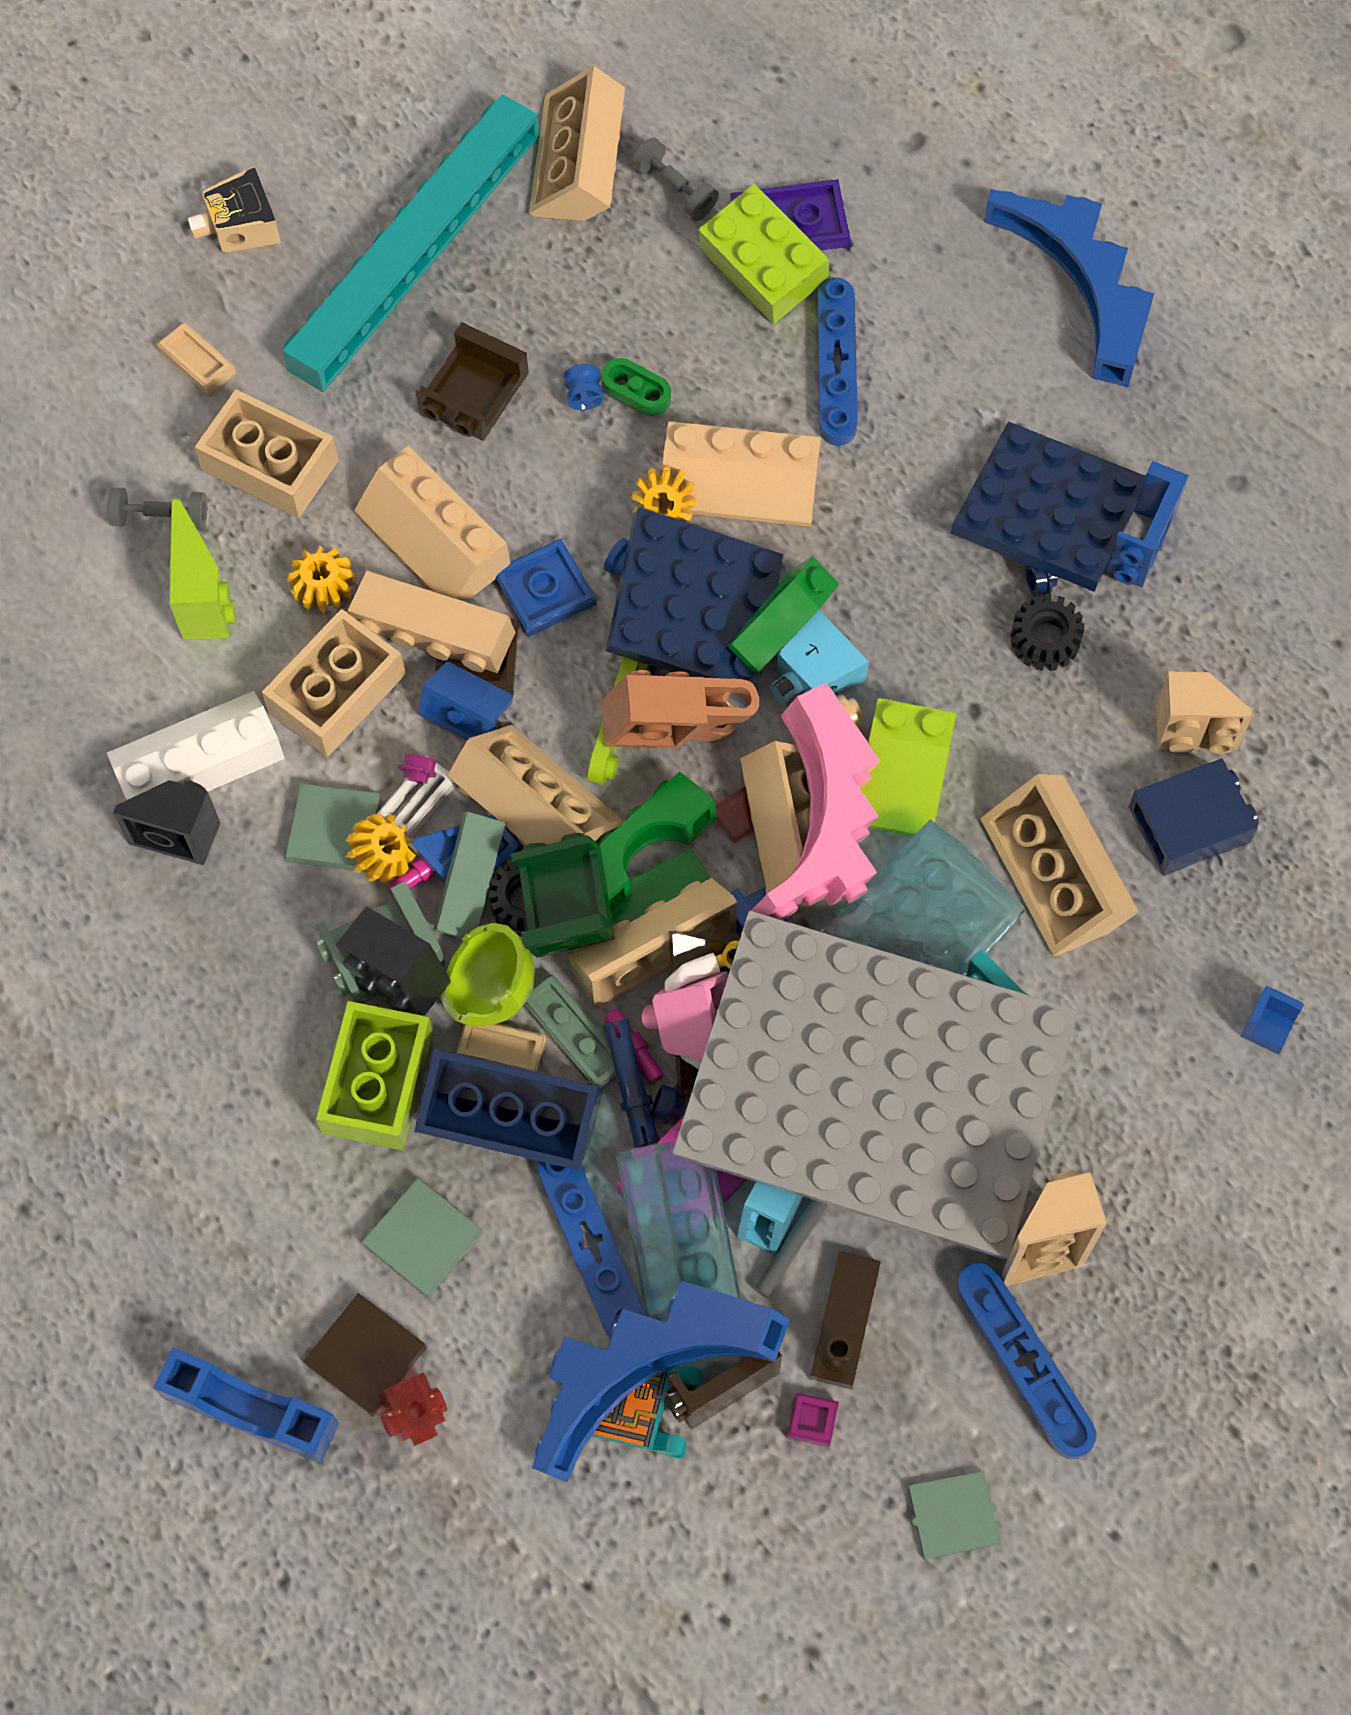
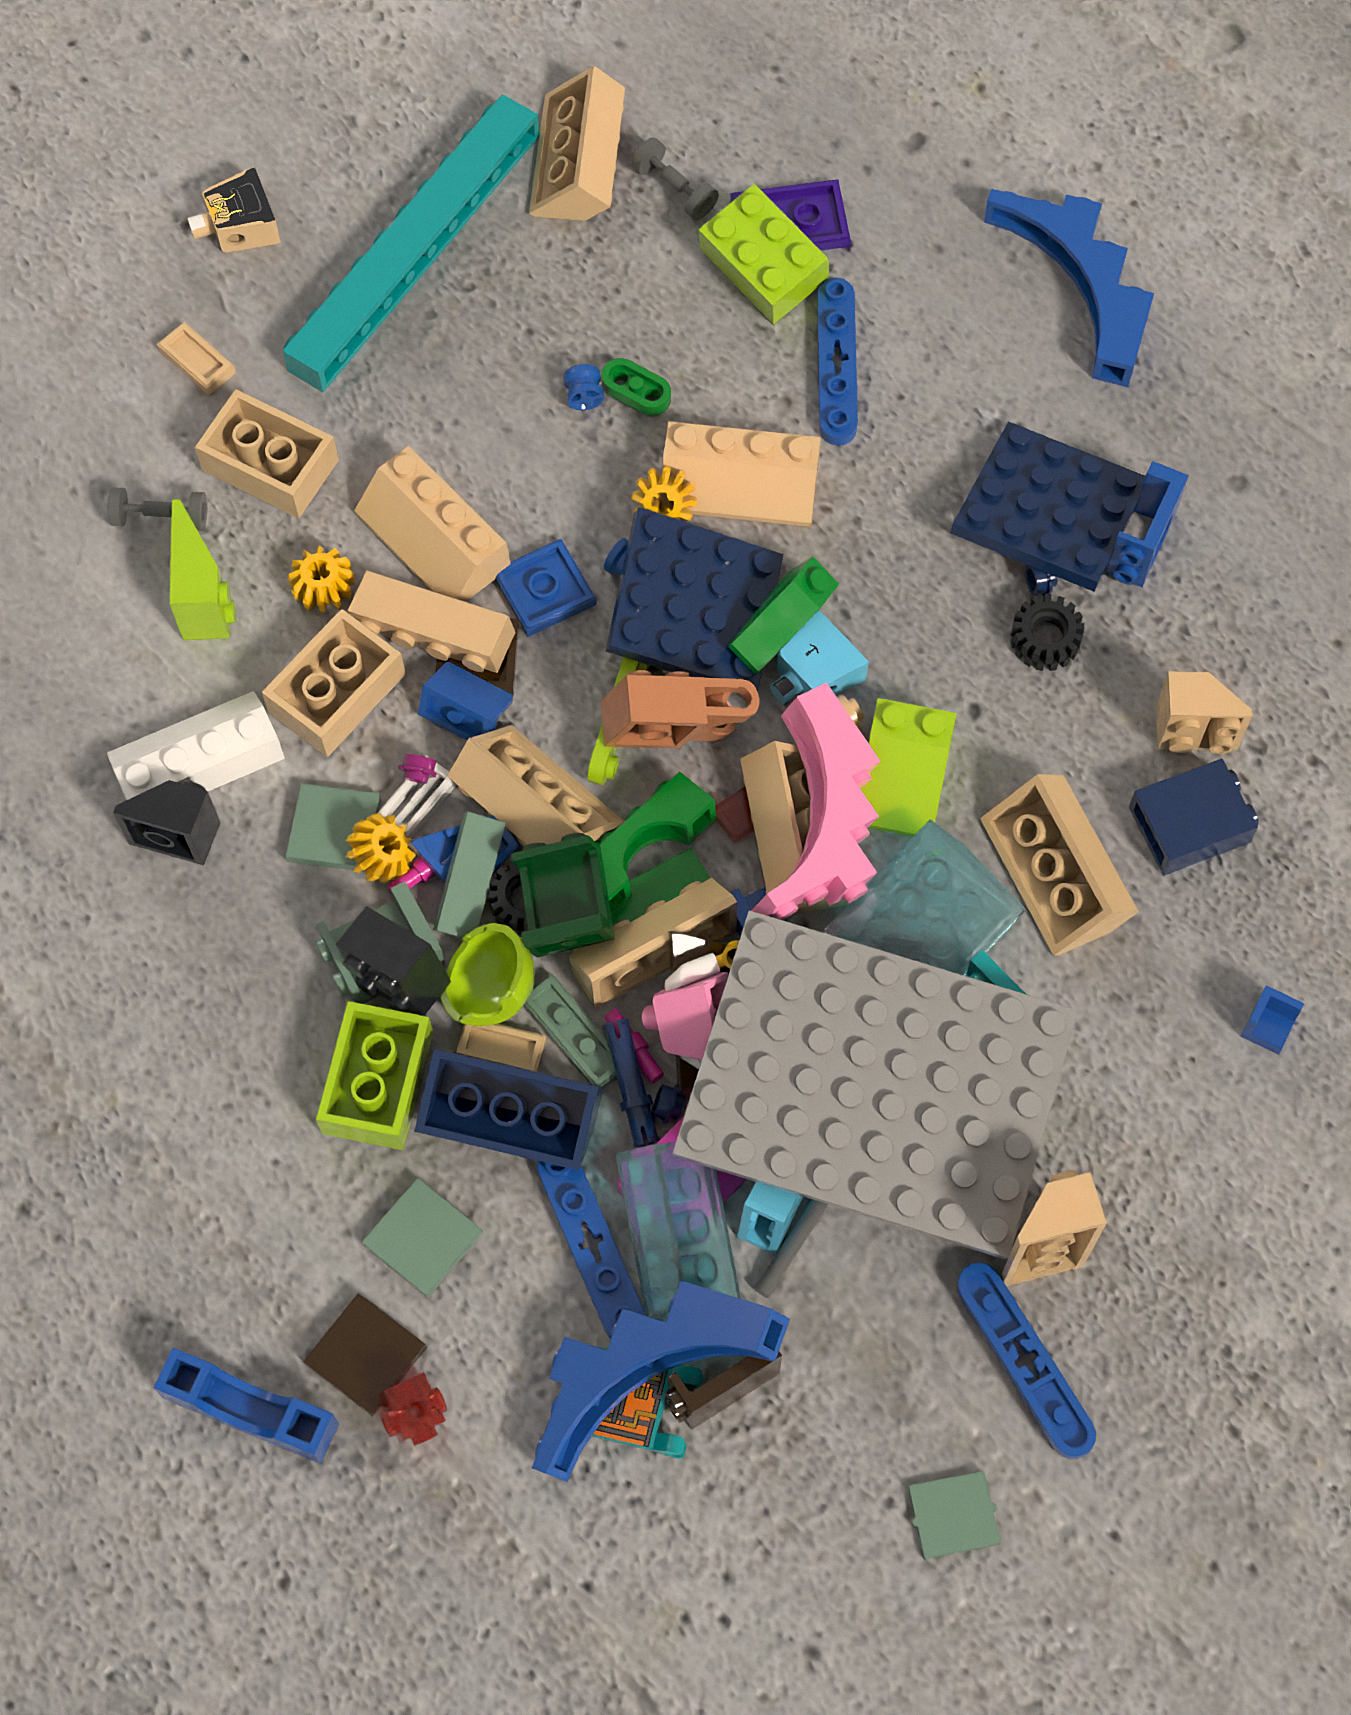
dark brown panel [416,322,529,441] -> none
magenta tile [787,1393,839,1447] -> none
dark brown piece [810,1251,881,1389] -> none

